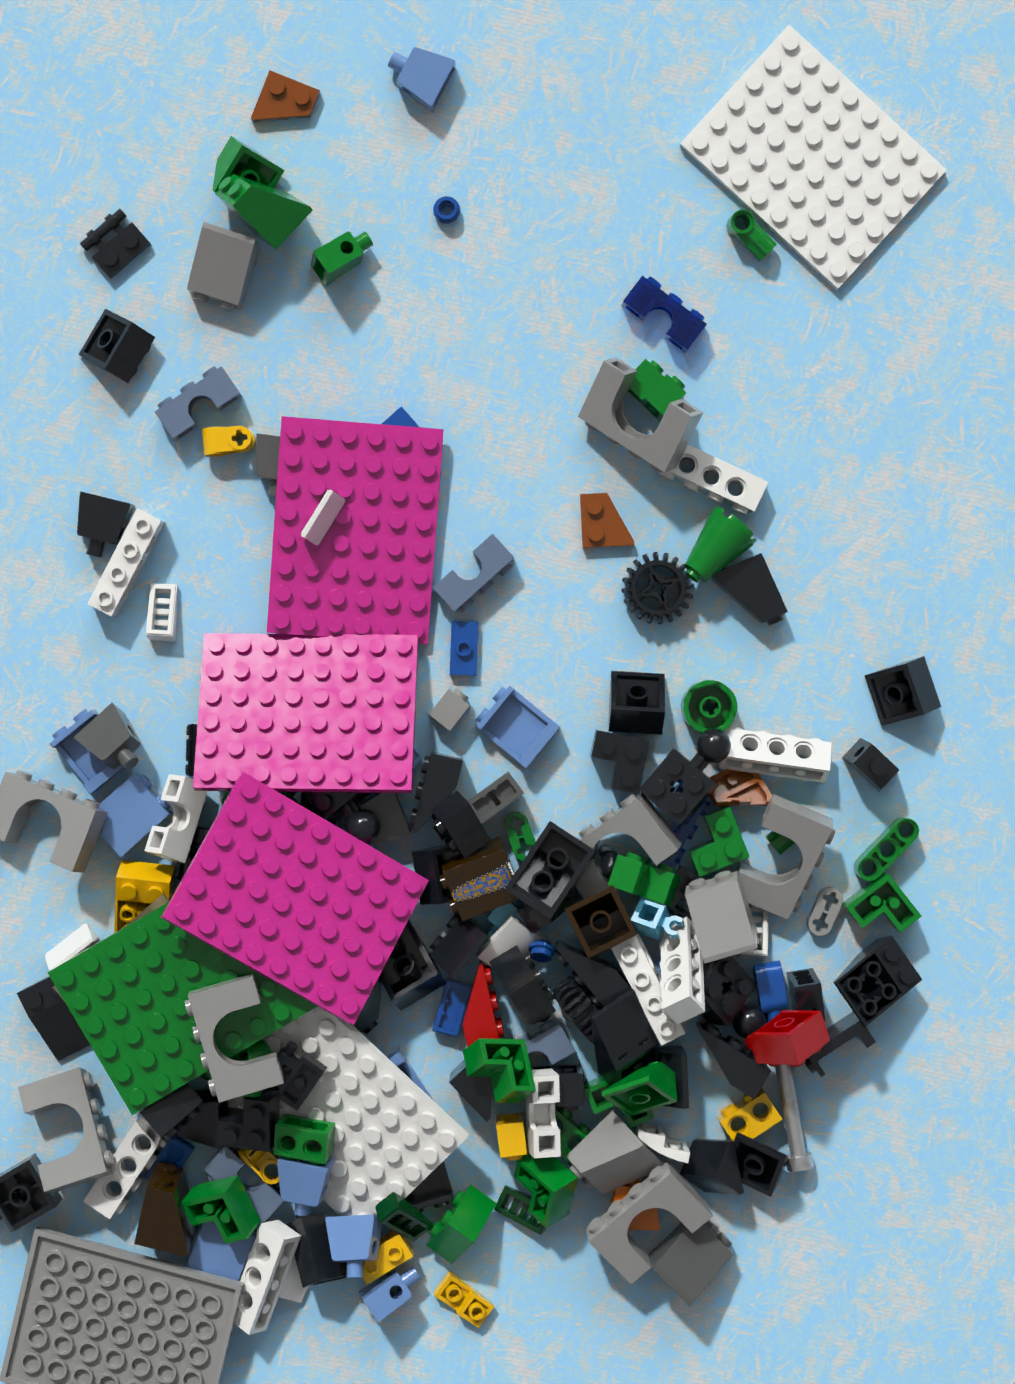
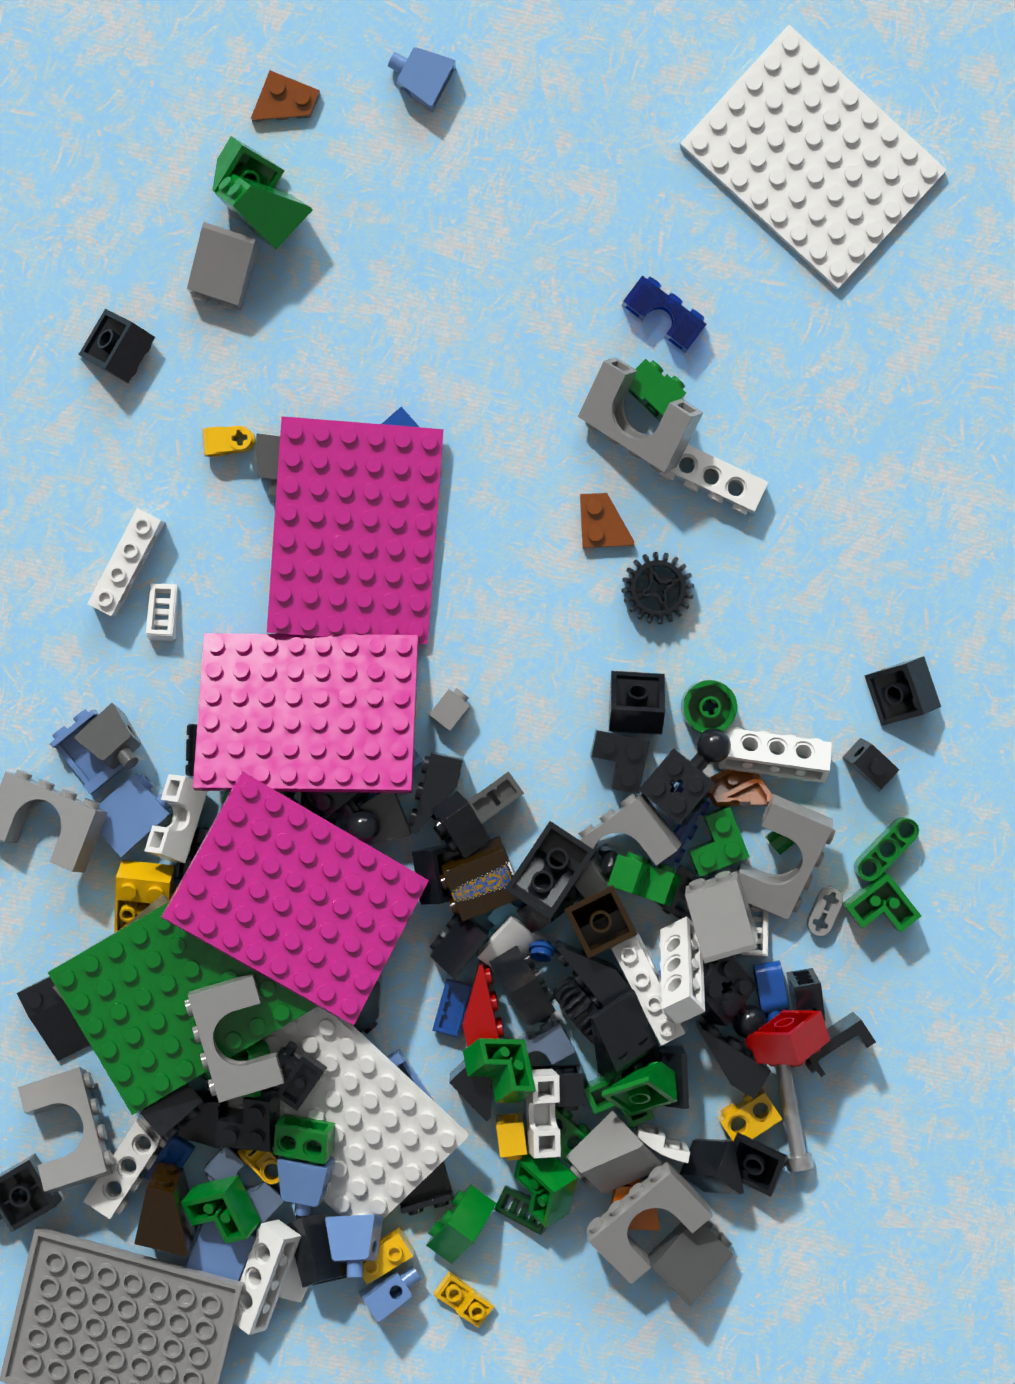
white slope [45,923,99,971] -> none
black torso [77,491,135,558] -> none
black plate [79,208,151,279] -> none
sand blue arch [155,366,242,441] -> none
slope [301,489,345,545] -> none
green torso [310,231,373,287] -> none
dark green slope [375,1192,434,1241] -> none
black slope [379,919,447,1011] -> none
blue plate [433,196,460,224] -> none
sand blue arch [433,534,514,612] -> none
blue plate [450,621,478,676] -> none
medium blue panel [475,686,560,768] -> none
green beam [504,811,535,861] -> none
medium azure brick [631,897,684,941] -> none
green cone [684,507,757,583] -> none
black slope [711,553,788,626] -> none
green piece [726,210,777,262] -> none
black slope [833,935,922,1027] -> none

